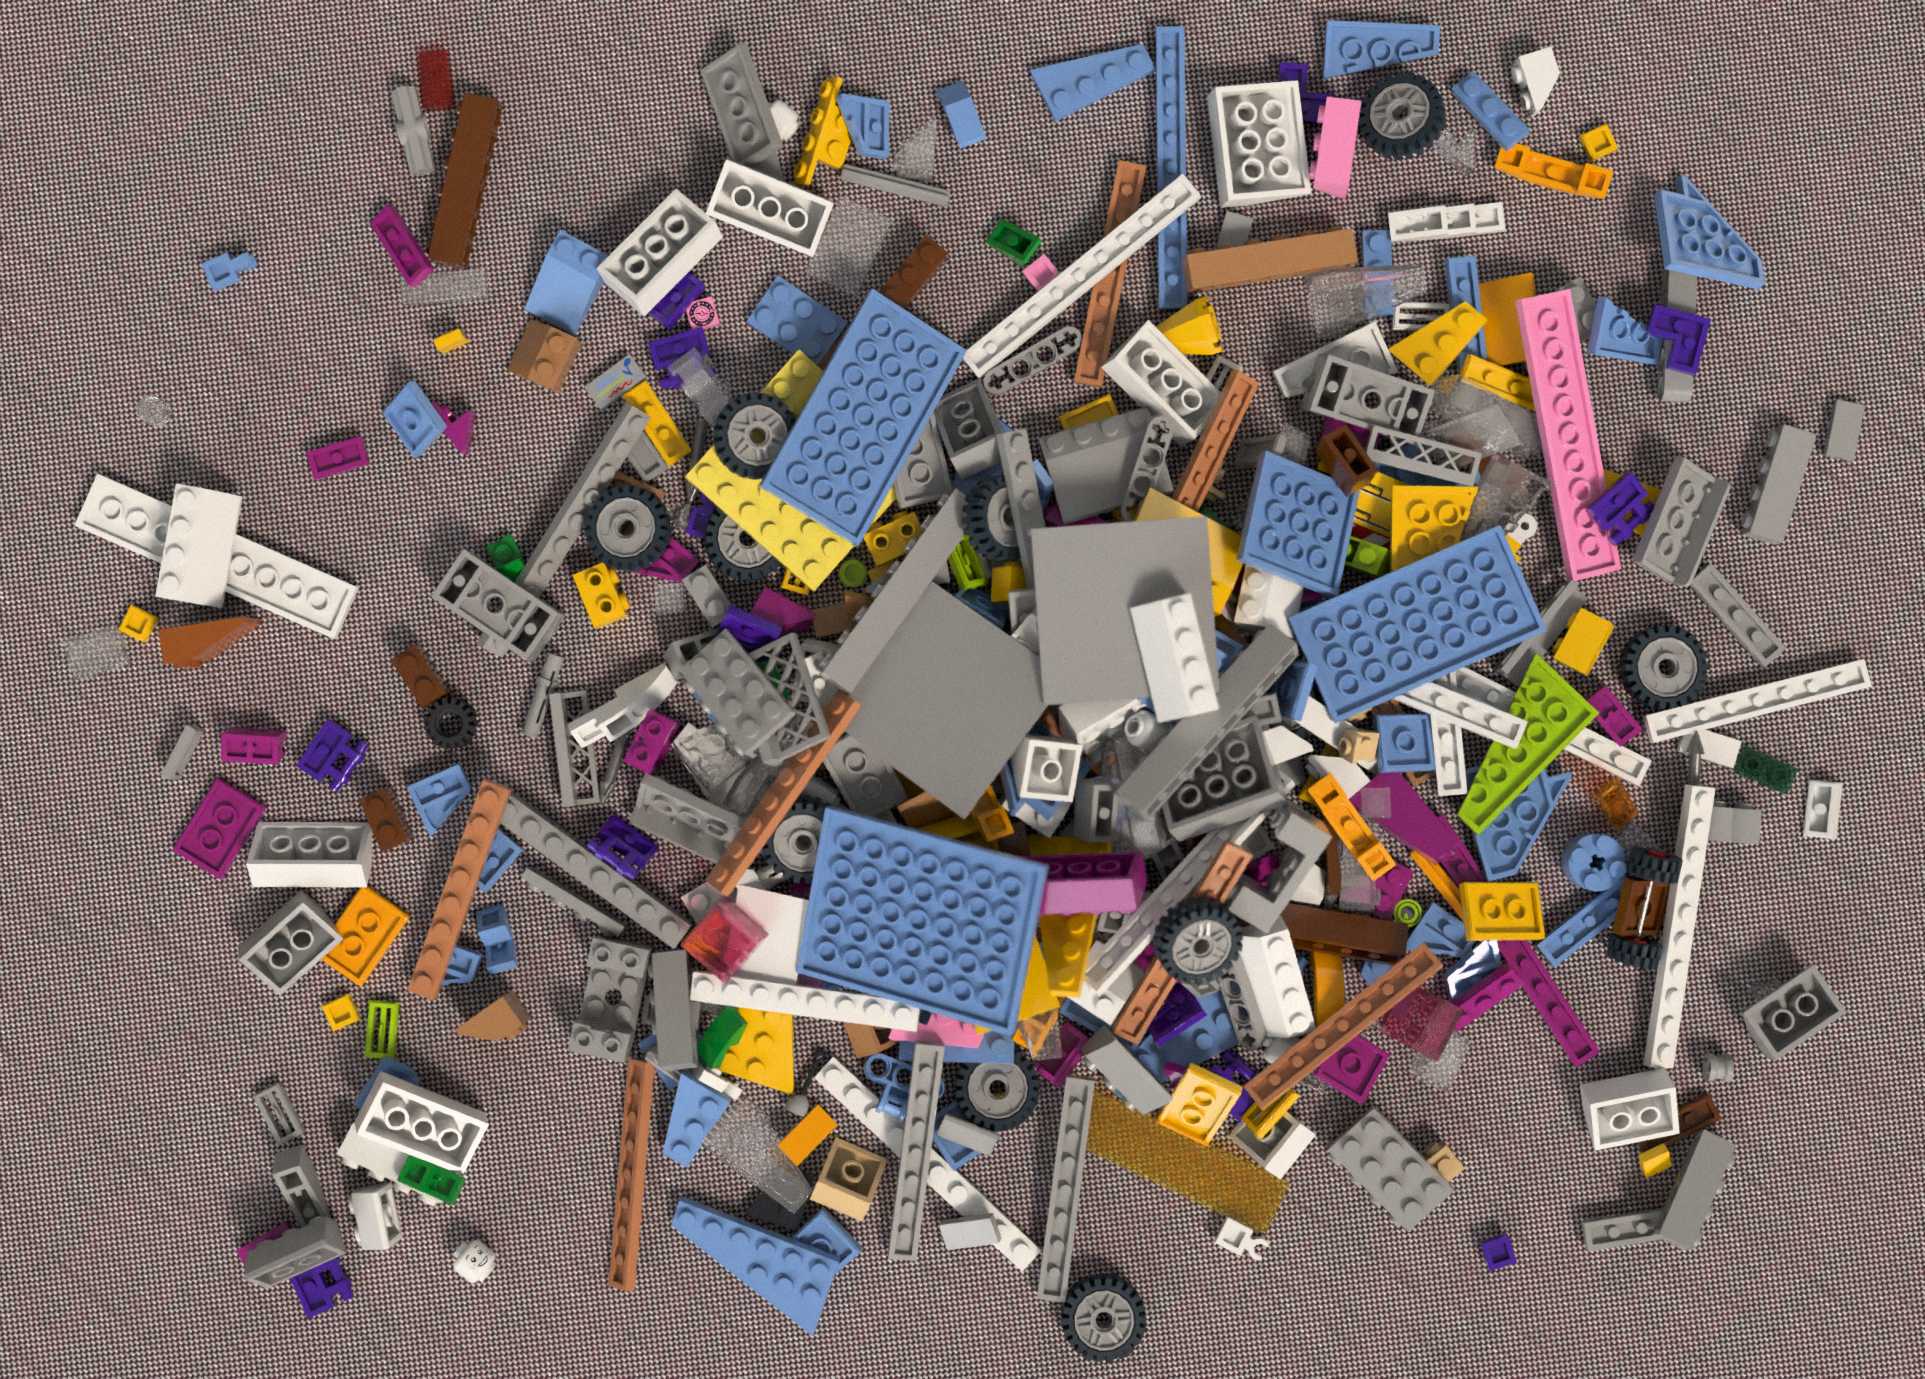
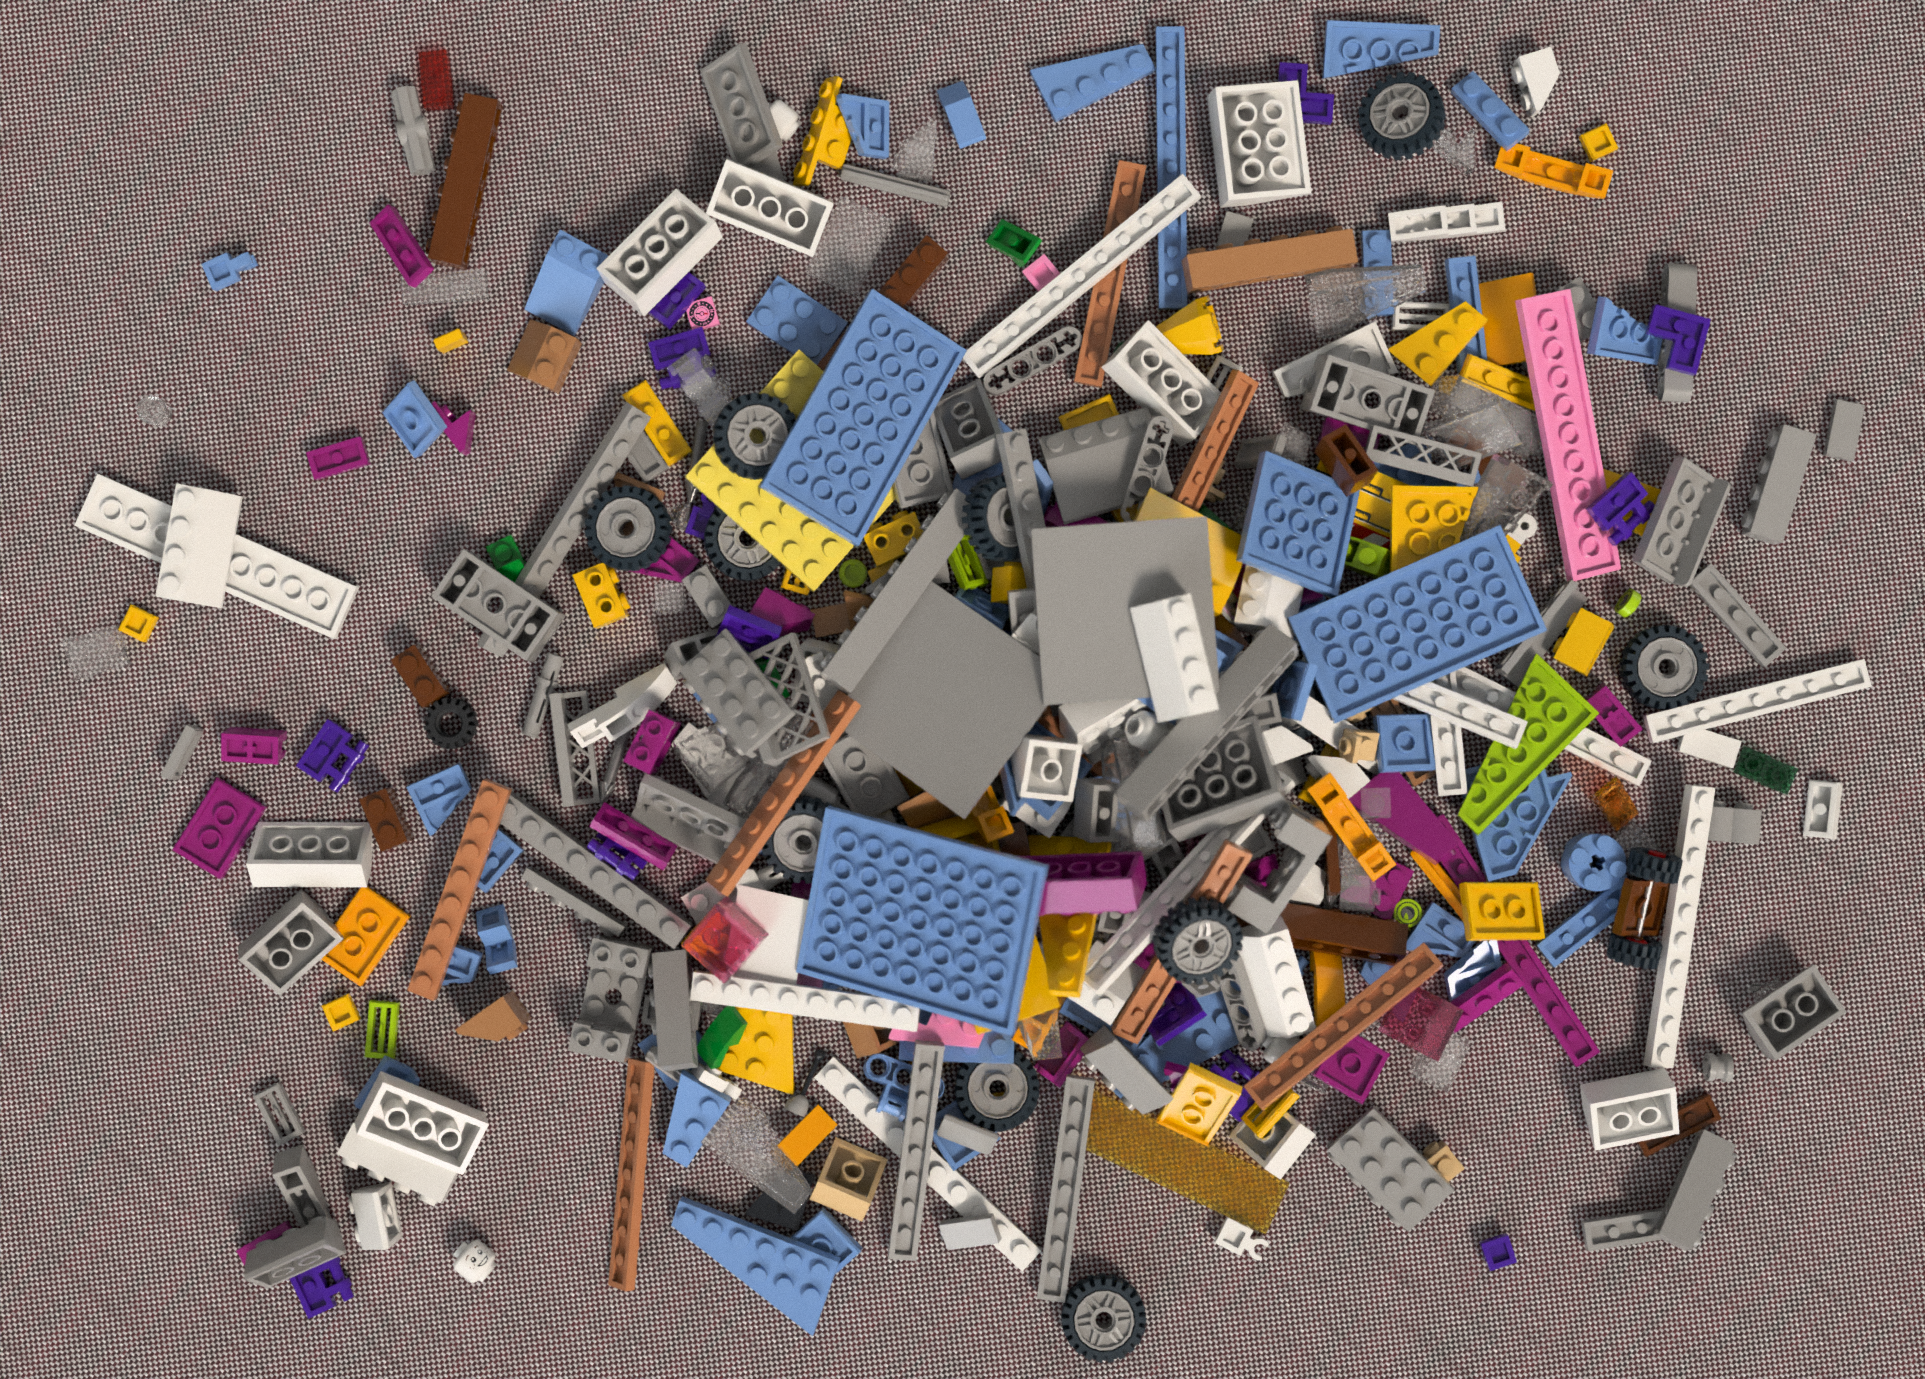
dark orange slope [158,616,261,670] -> none
green slope [397,1154,466,1205] -> none
light grey tile [584,354,647,411] -> none
bright pink slope [1309,97,1361,199] -> none
yellow tile [1638,1144,1672,1178] -> none
medium blue wing [1654,174,1765,289] -> none
flat silver piece [1686,731,1705,786] -> none
none -> magenta plate [589,802,678,870]
none -> lime tile [1615,588,1641,617]

